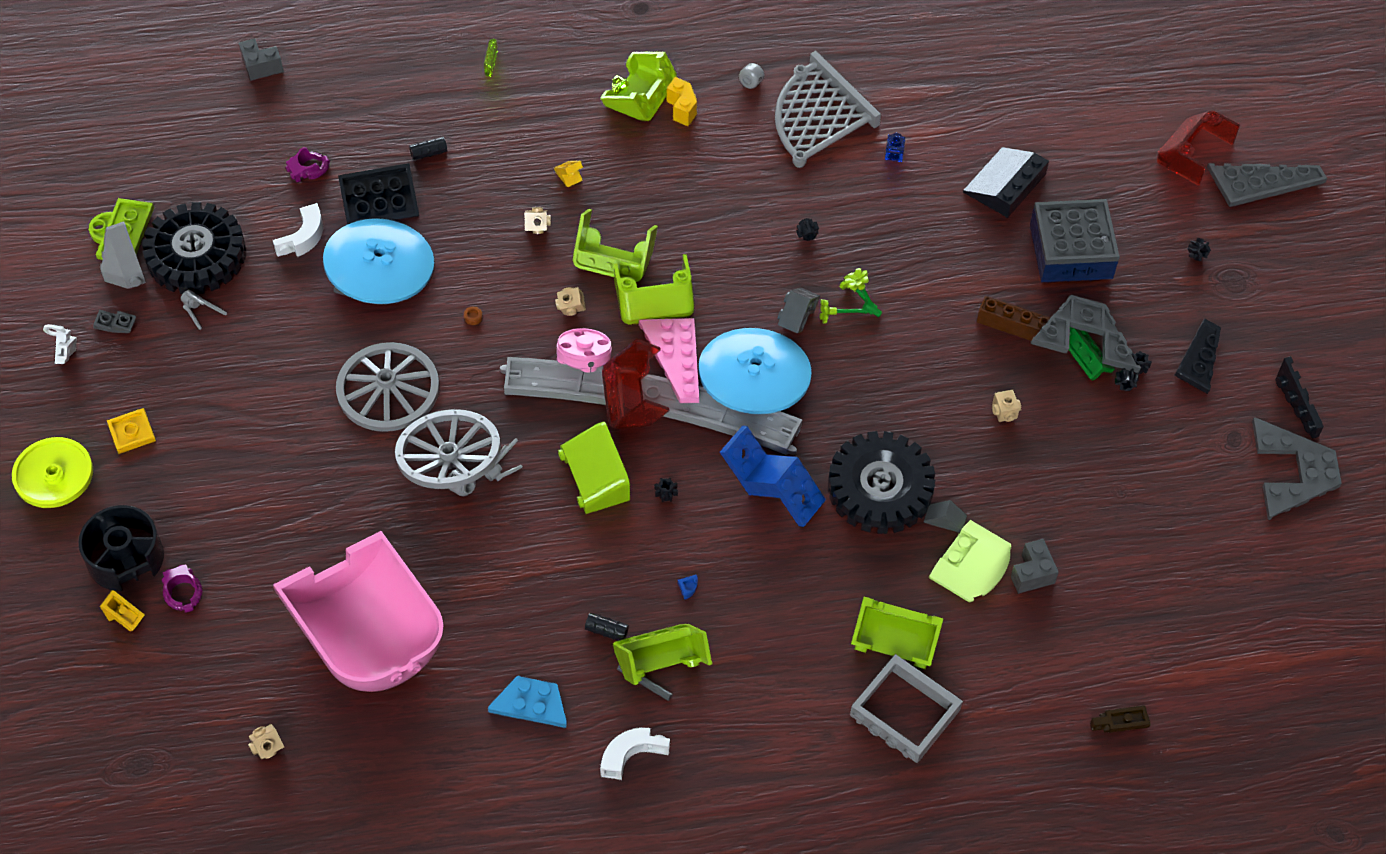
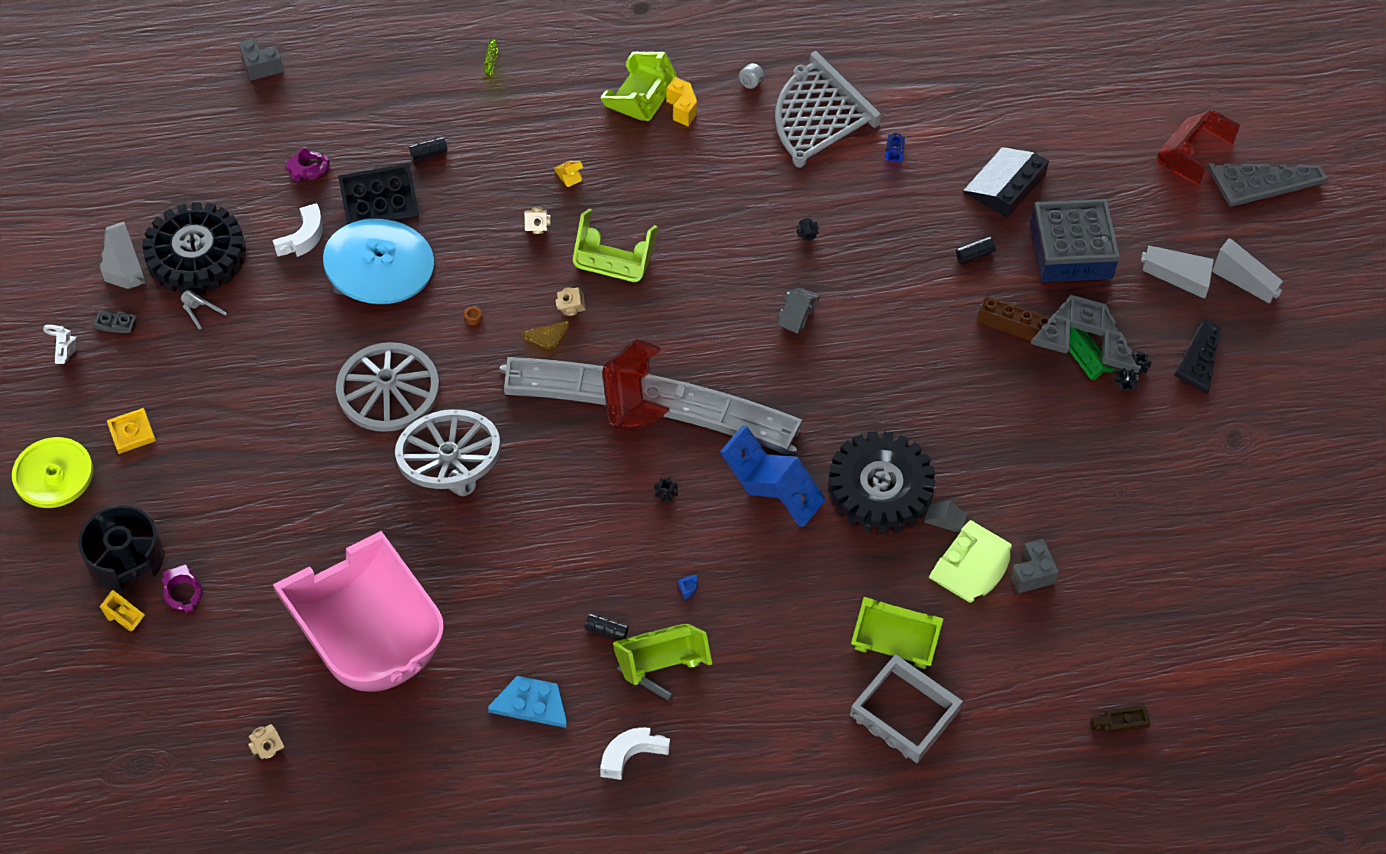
lime plate [89,198,154,260] -> none
light grey plant [485,438,523,481] -> none
bright pink piece [556,328,612,373] -> none
lime windscreen [558,422,630,514] -> none
clear neon green tile [612,74,629,95] -> none
lime windscreen [614,254,694,324] -> none
bright pink wing [639,318,699,403] -> none
medium azure dish [698,328,812,414] -> none
lime plant [820,268,882,324] -> none
tan brick [992,390,1021,422] -> none
black gear [1187,238,1211,261] -> none
dark grey wing [1252,417,1342,520] -> none
black wing [1275,356,1324,439] -> none
none -> clear yellow tile [522,321,569,350]
none -> black axle [956,237,996,264]
none -> light grey slope [1140,245,1213,298]
none -> light grey slope [1212,238,1283,304]

